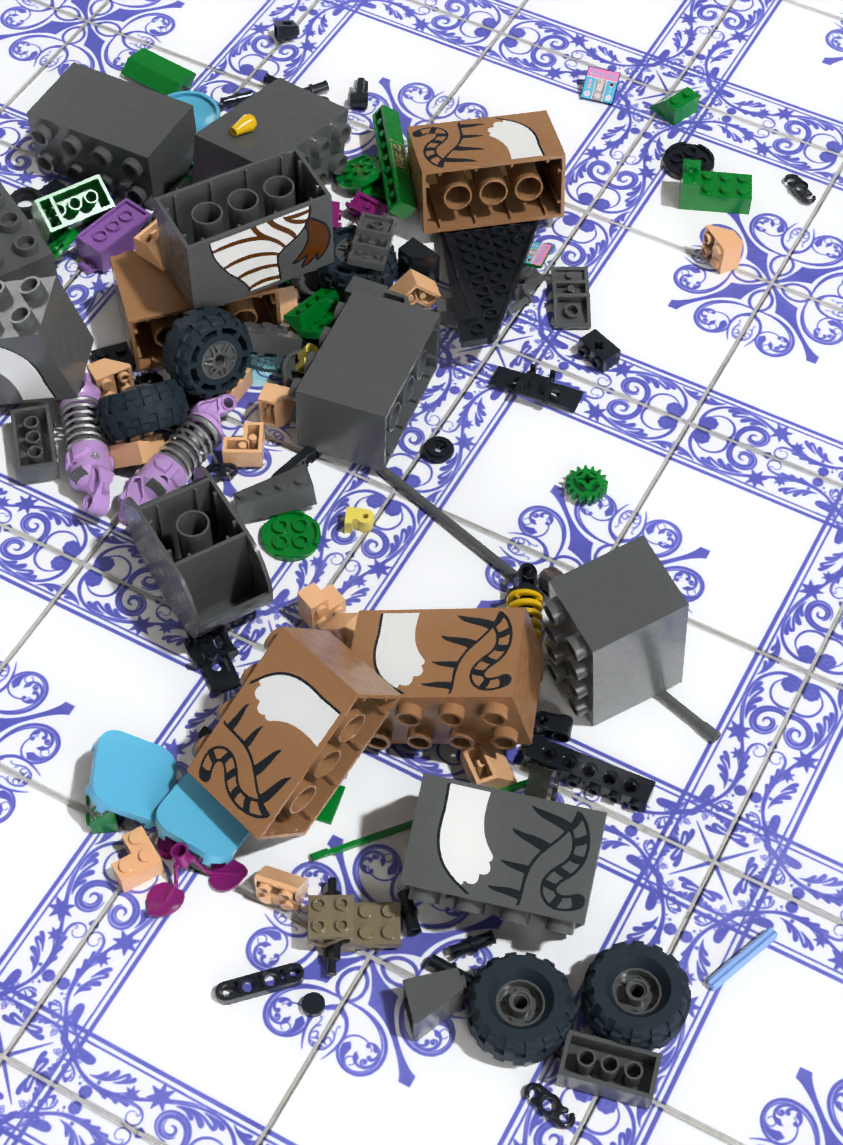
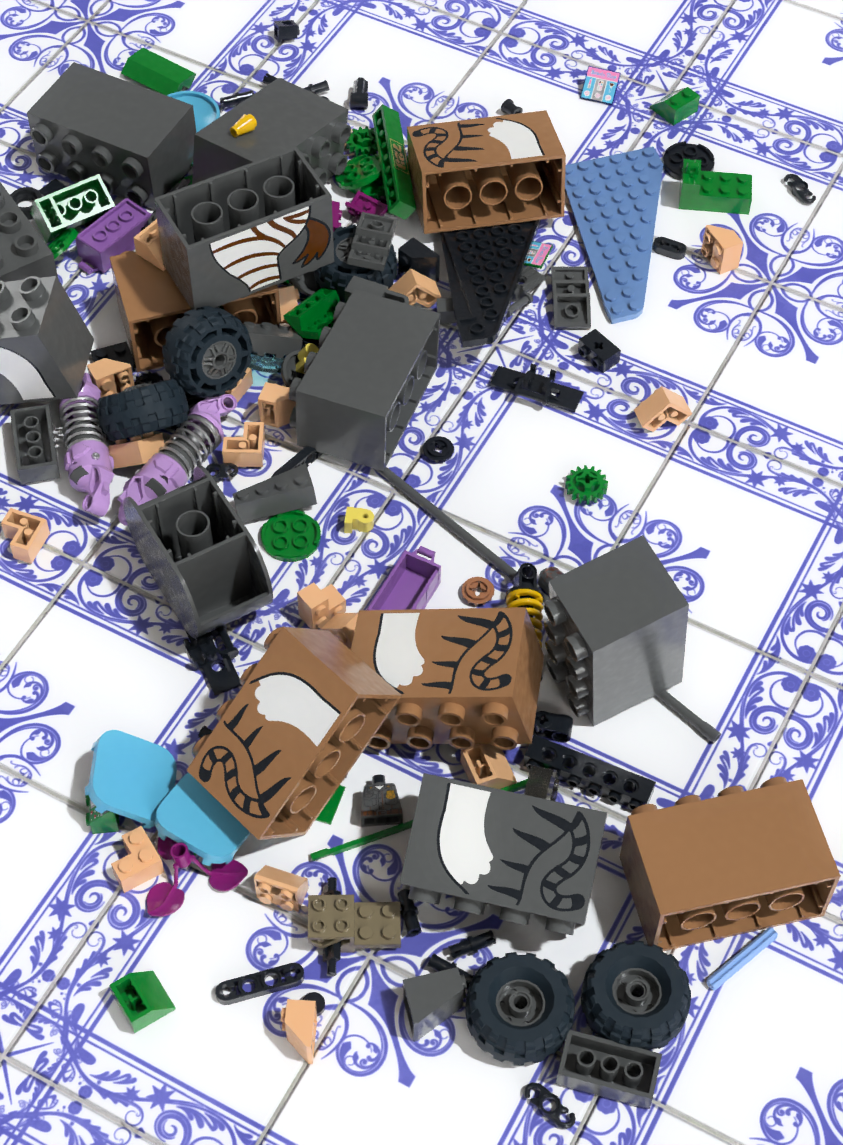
none -> light nougat brick [1,508,50,564]
none -> green slope [109,970,176,1033]
none -> light nougat slope [281,999,317,1064]
none -> green gear [346,126,378,156]
none -> dark grey torso [361,774,403,827]
none -> medium lavender container [367,546,441,610]
none -> nougat gear [462,577,494,606]
none -> black bush [501,99,523,115]
none -> medium blue wing [565,146,663,324]
none -> medium nougat brick [619,777,841,951]
none -> light nougat brick [634,386,692,432]
none -> black beam [653,237,687,260]

